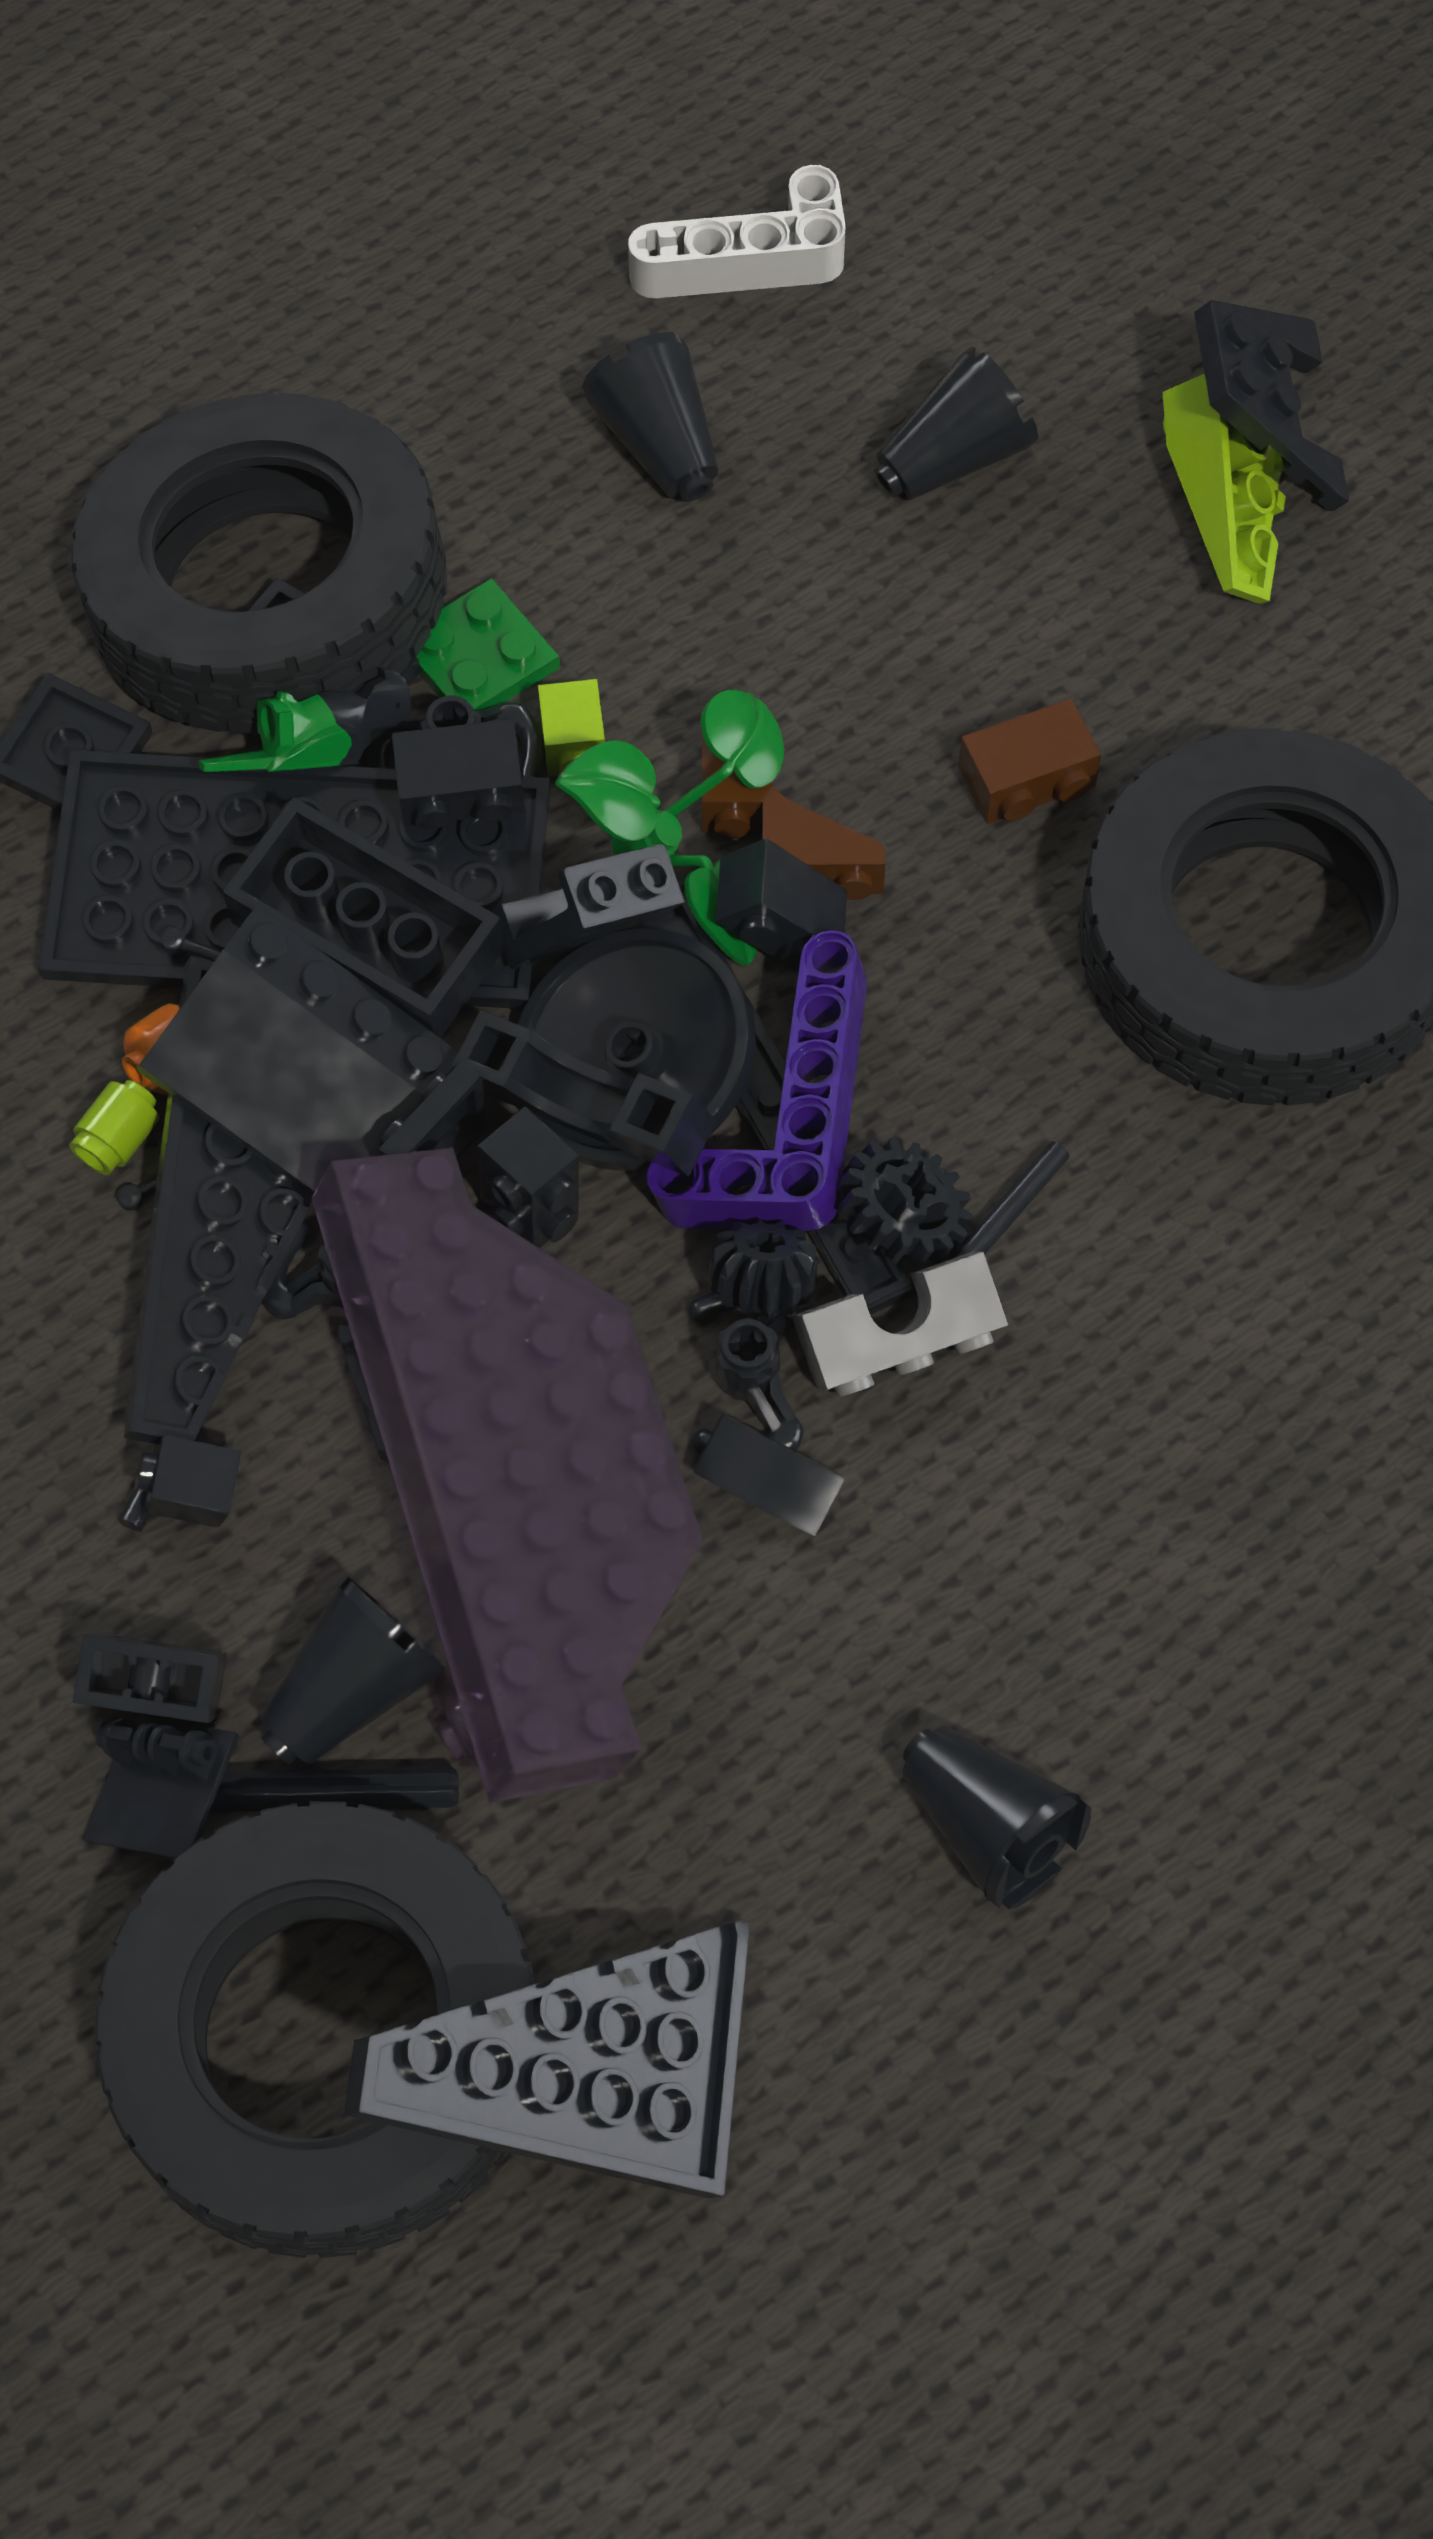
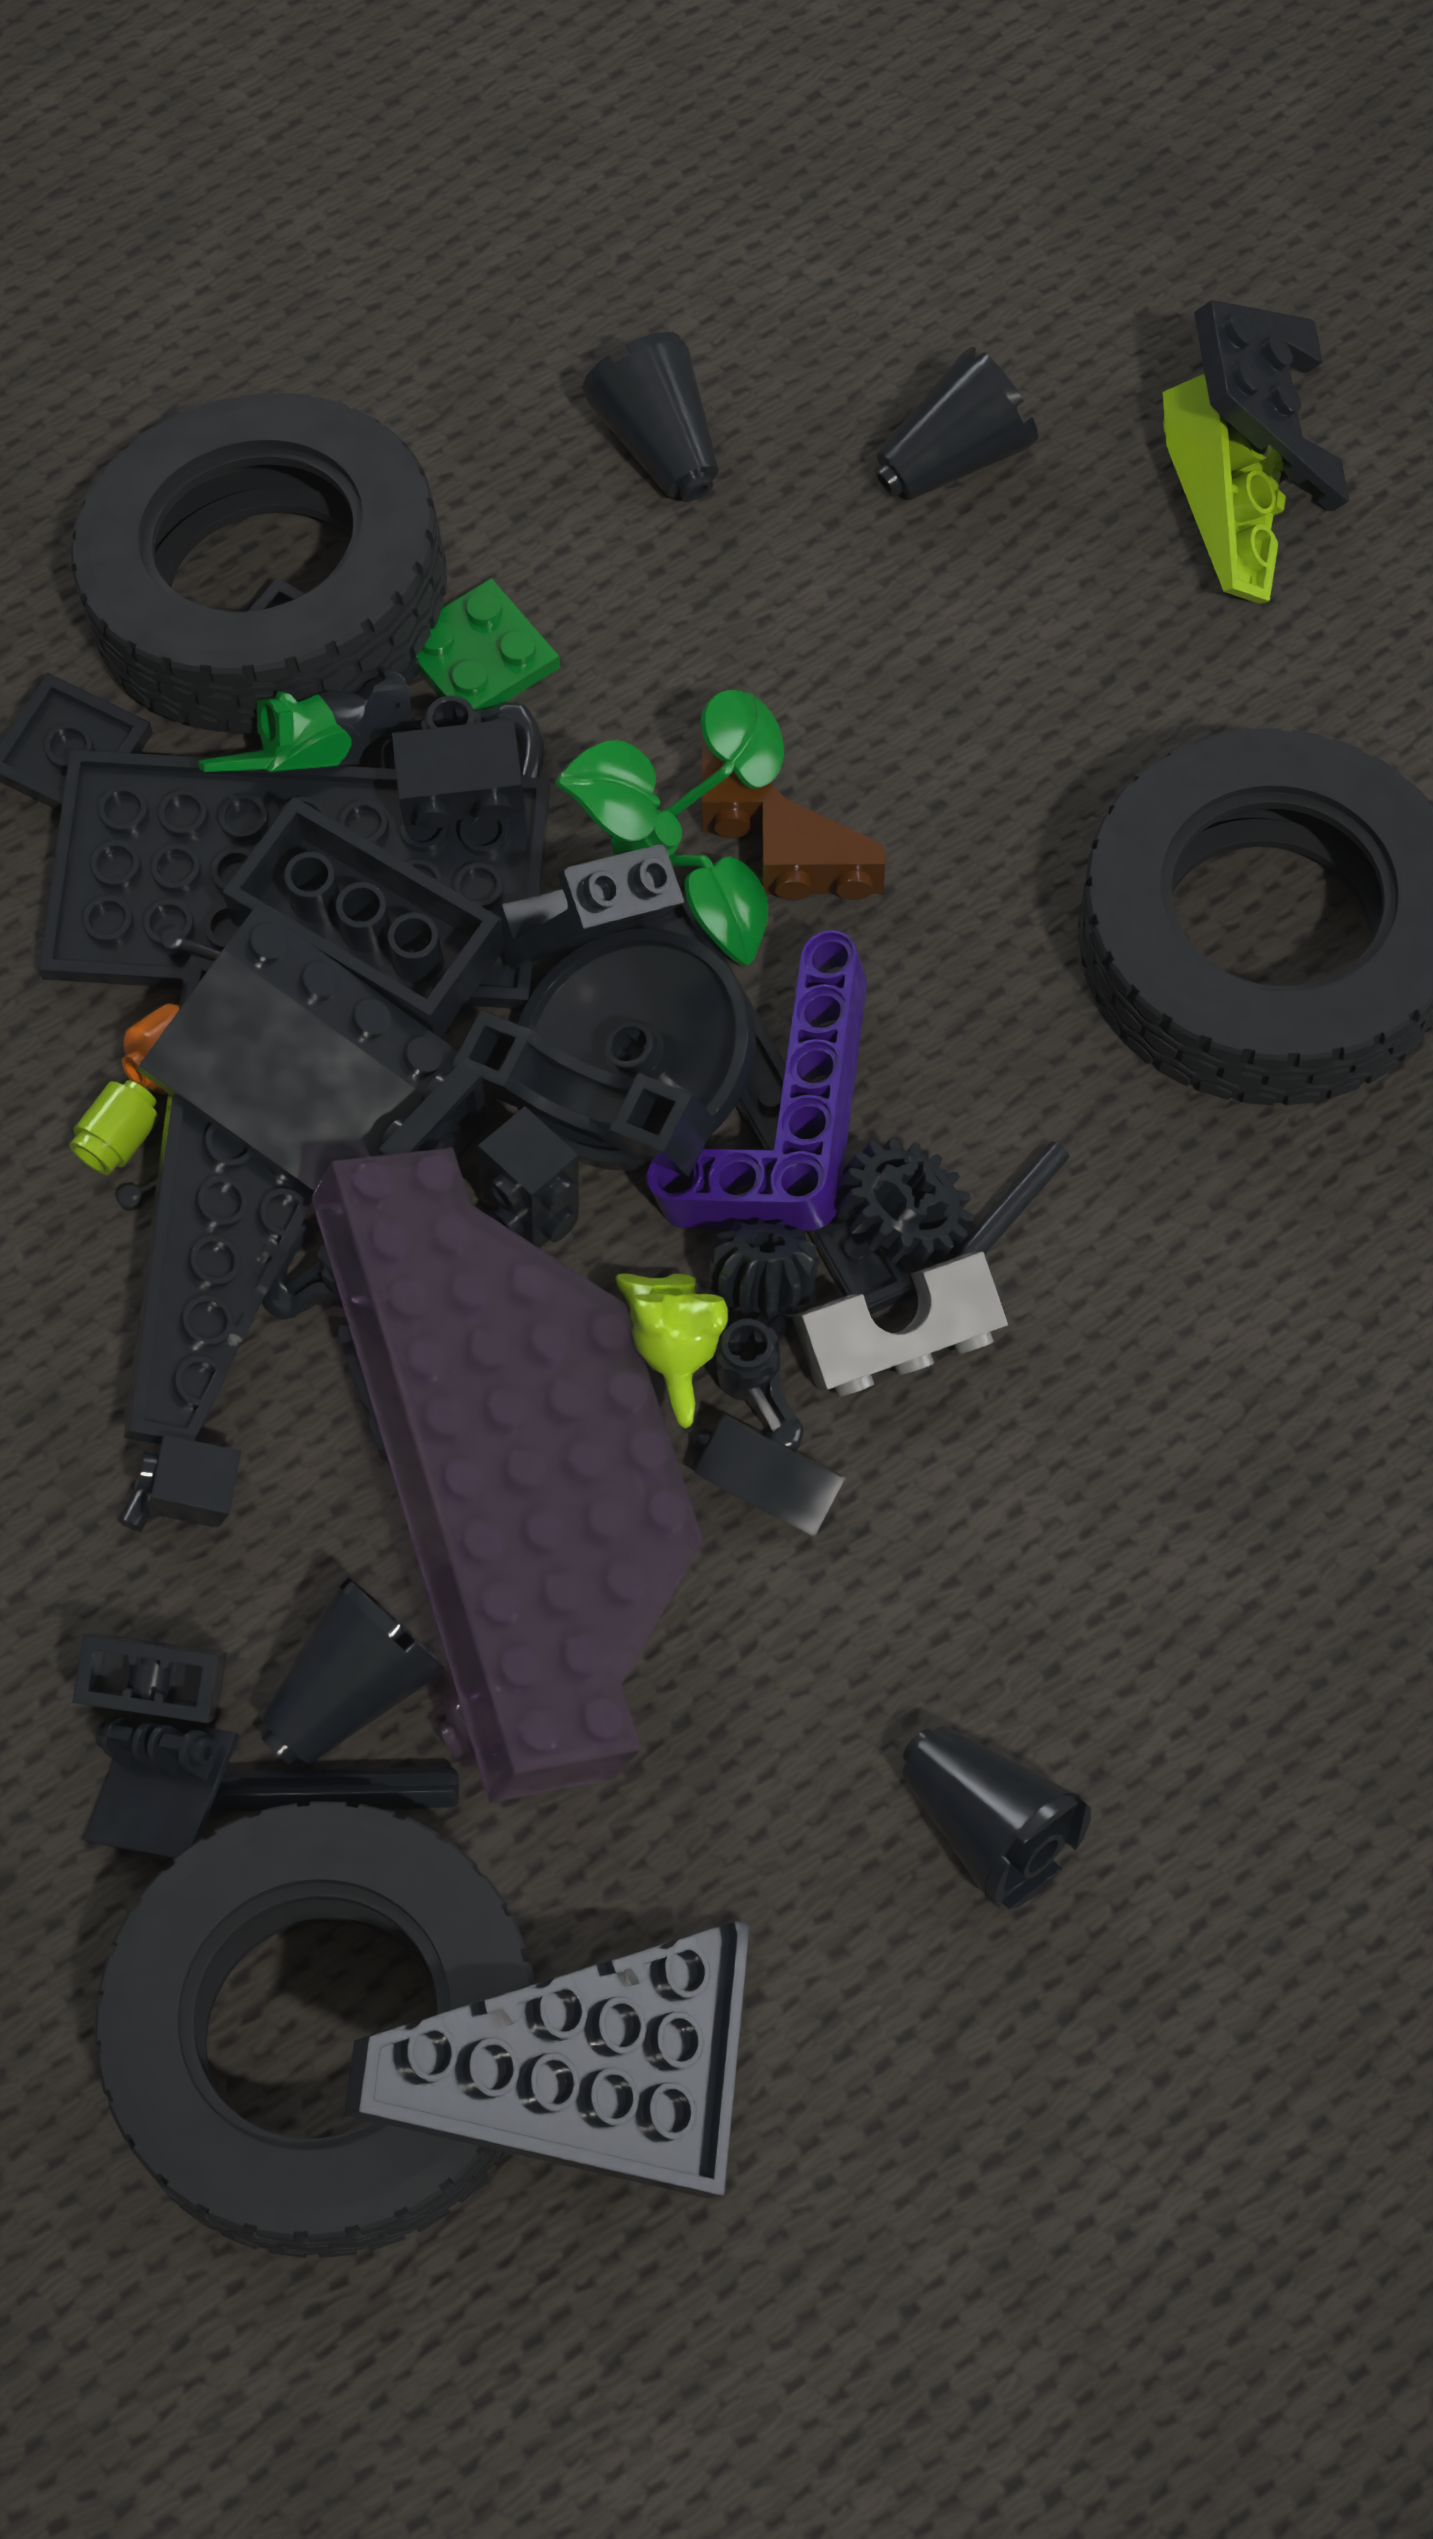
lime brick [538,679,605,777] -> none
white beam [628,165,845,298] -> none
black brick [715,838,847,970] -> none
reddish brown brick [958,699,1101,824] -> none
none -> lime animal [615,1273,728,1429]

